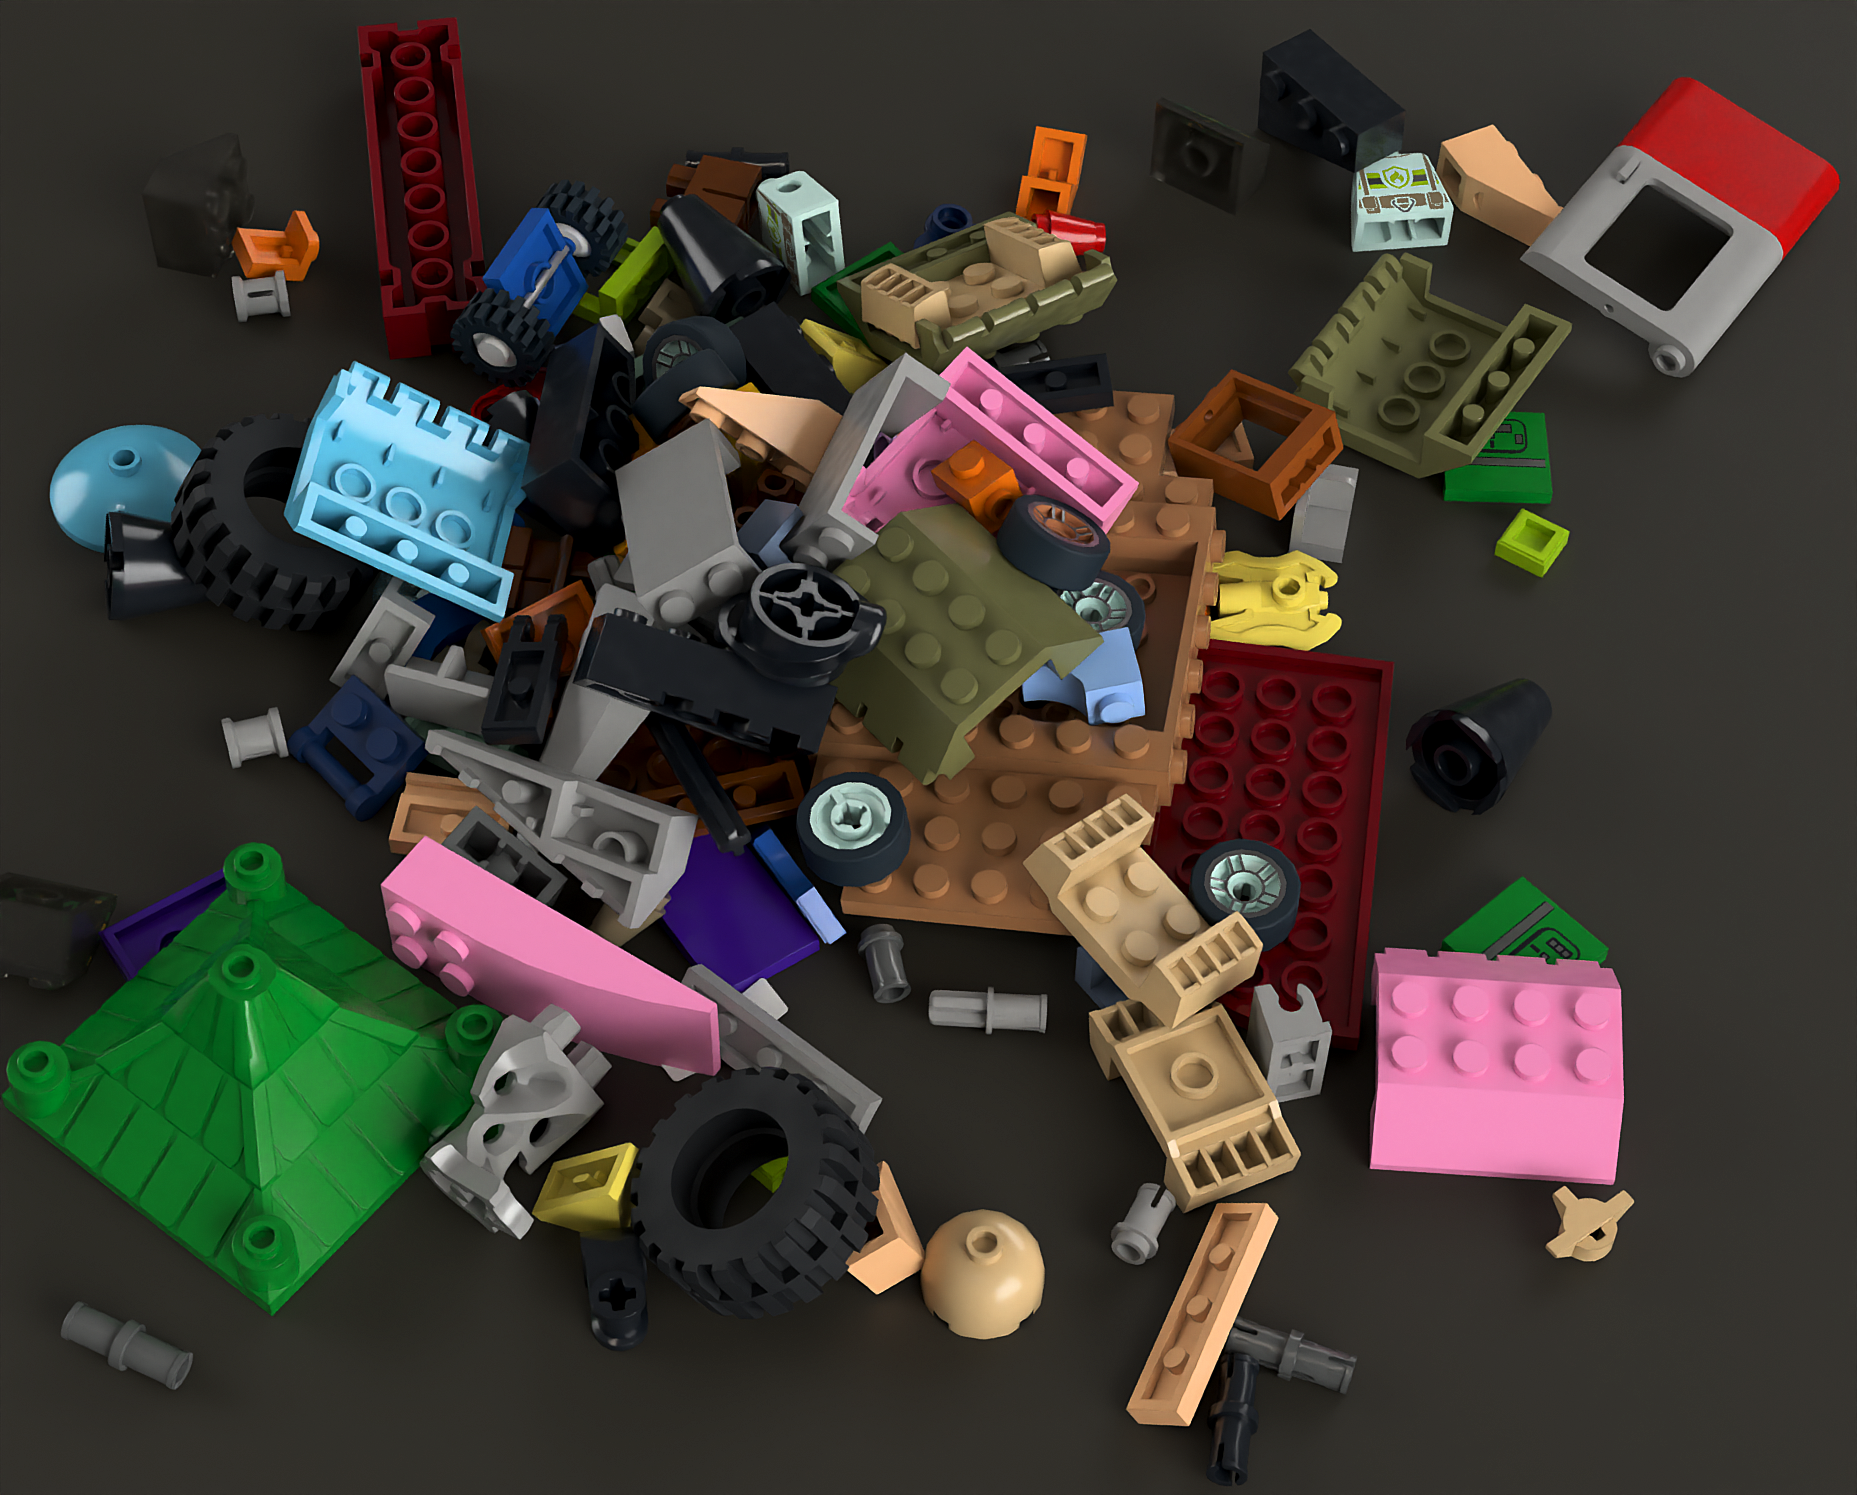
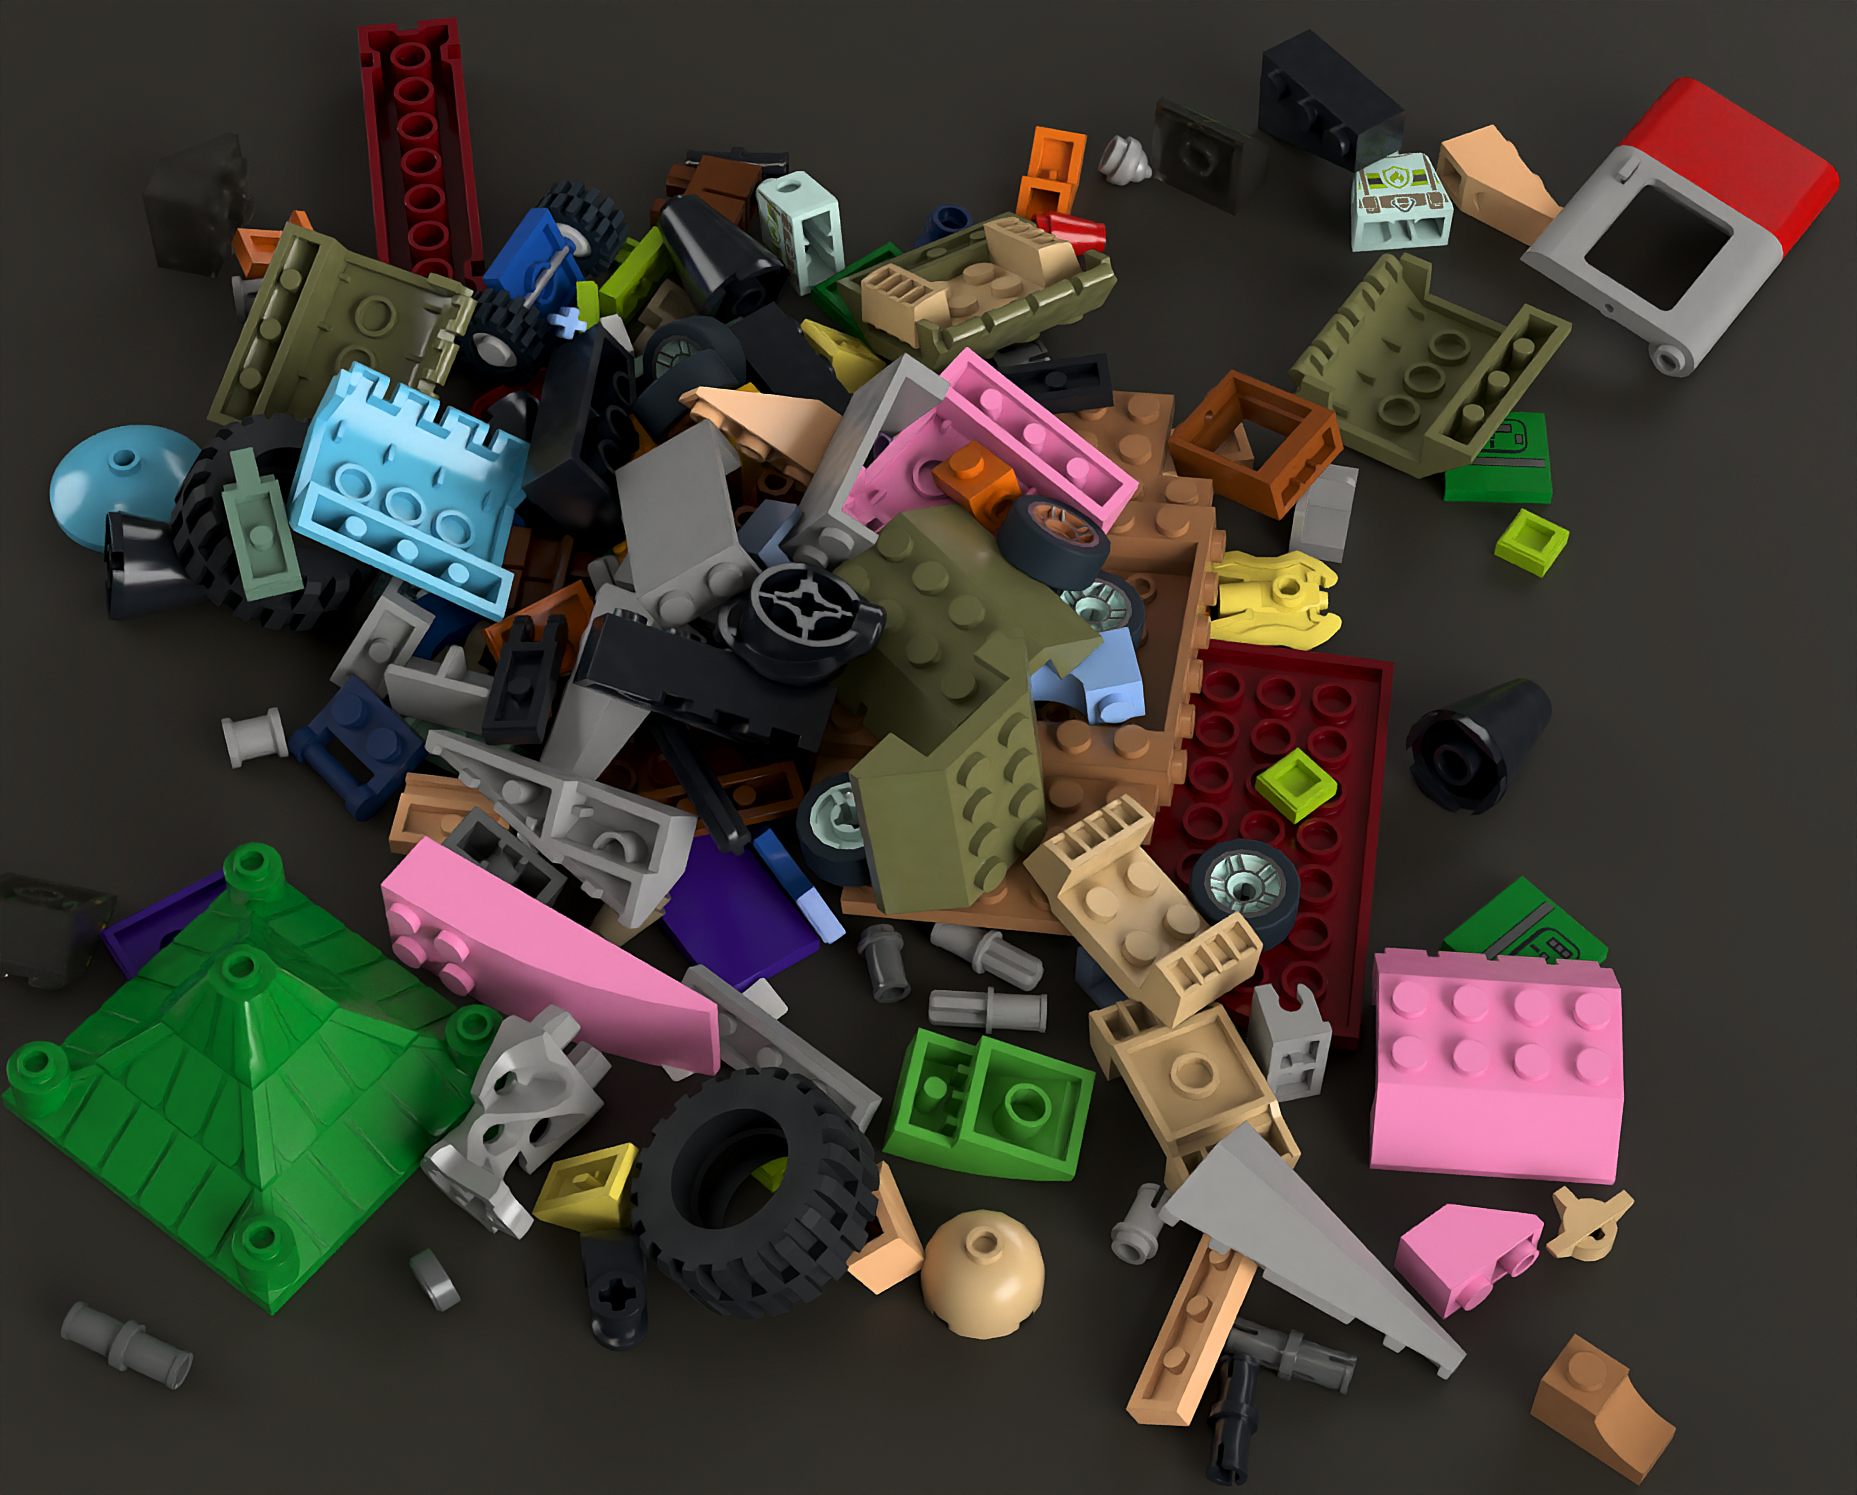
none -> olive slope [206,222,478,427]
none -> sand green hinge [221,447,304,602]
none -> dark grey tile [408,1247,461,1312]
none -> light blue axle [546,307,587,340]
none -> lime tile [576,281,600,335]
none -> olive slope [848,627,1048,915]
none -> bright green slope [882,1028,1096,1181]
none -> light grey axle [930,923,1044,991]
none -> light grey plate [1098,135,1152,186]
none -> light grey wedge [1157,1121,1467,1380]
none -> lime tile [1255,748,1338,825]
none -> bright pink slope [1394,1204,1544,1320]
none -> medium nougat arch [1530,1334,1676,1486]

